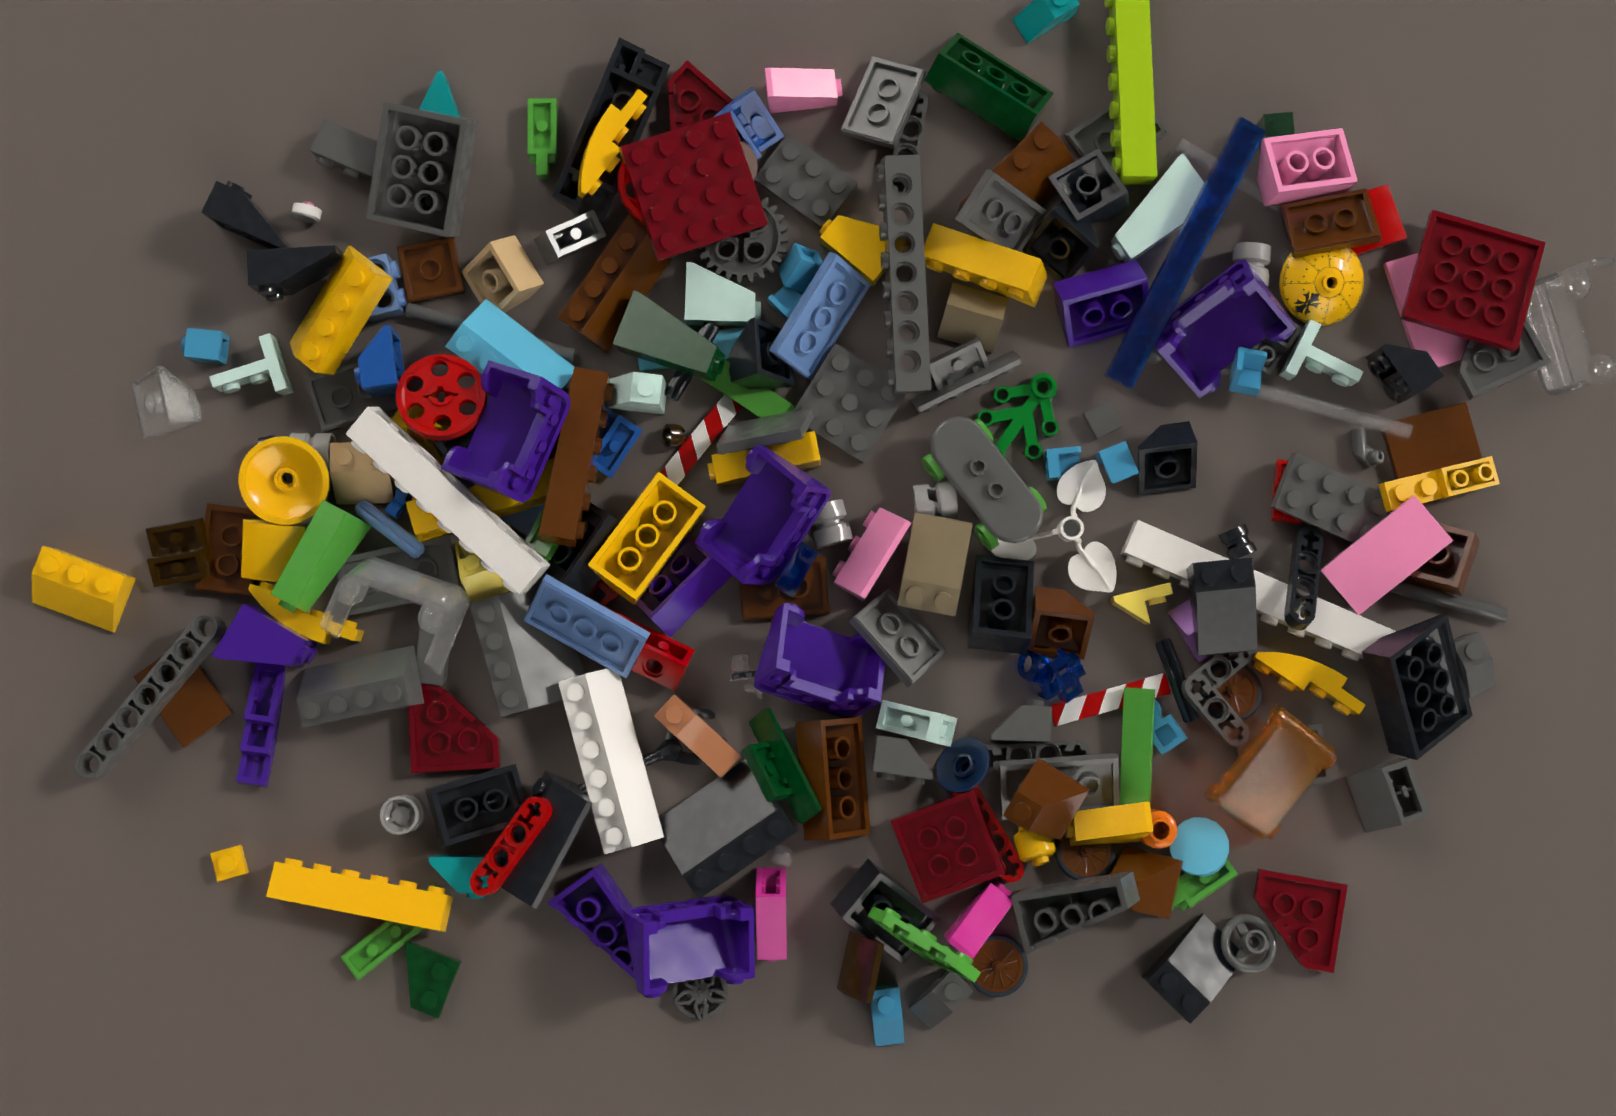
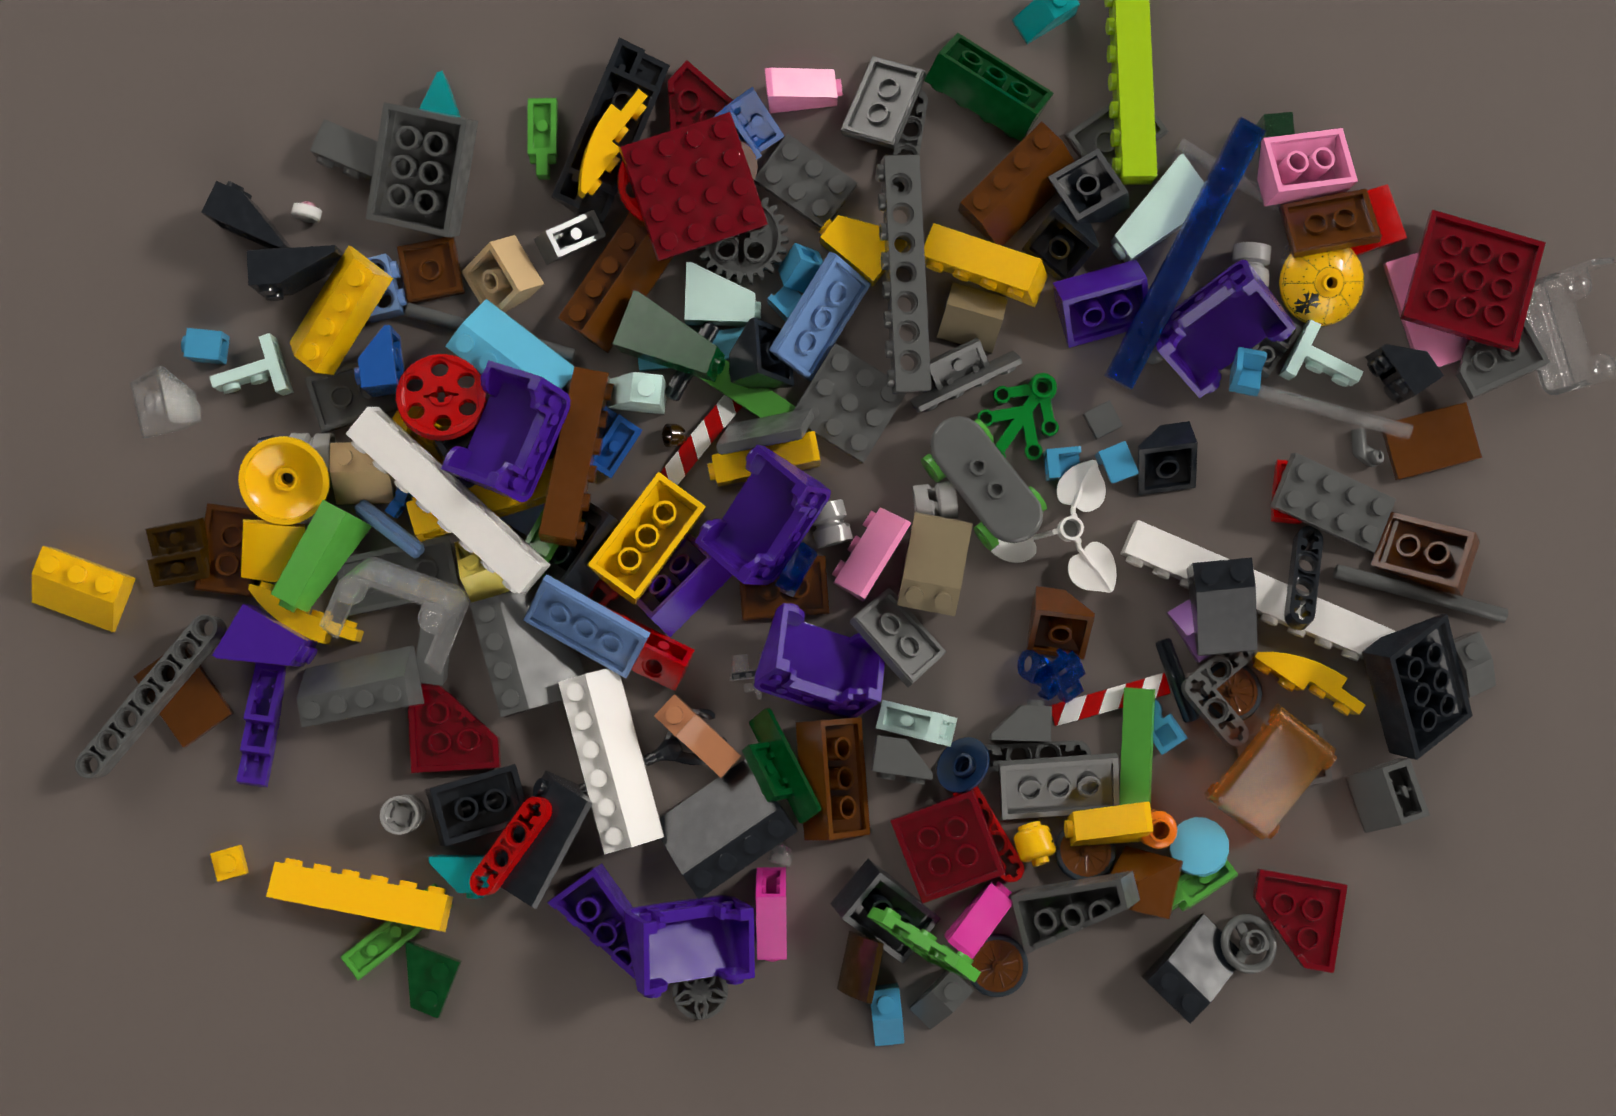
dark grey plate [955,169,1047,252] -> none
black slope [967,555,1034,654] -> none
reddish brown slope [1003,758,1090,840] -> none
light yellow slope [1109,583,1173,625] -> none
black wheel [1218,524,1257,559] -> none
bright pink tile [1320,495,1453,615] -> none
yellow slope [1378,456,1500,512] -> none

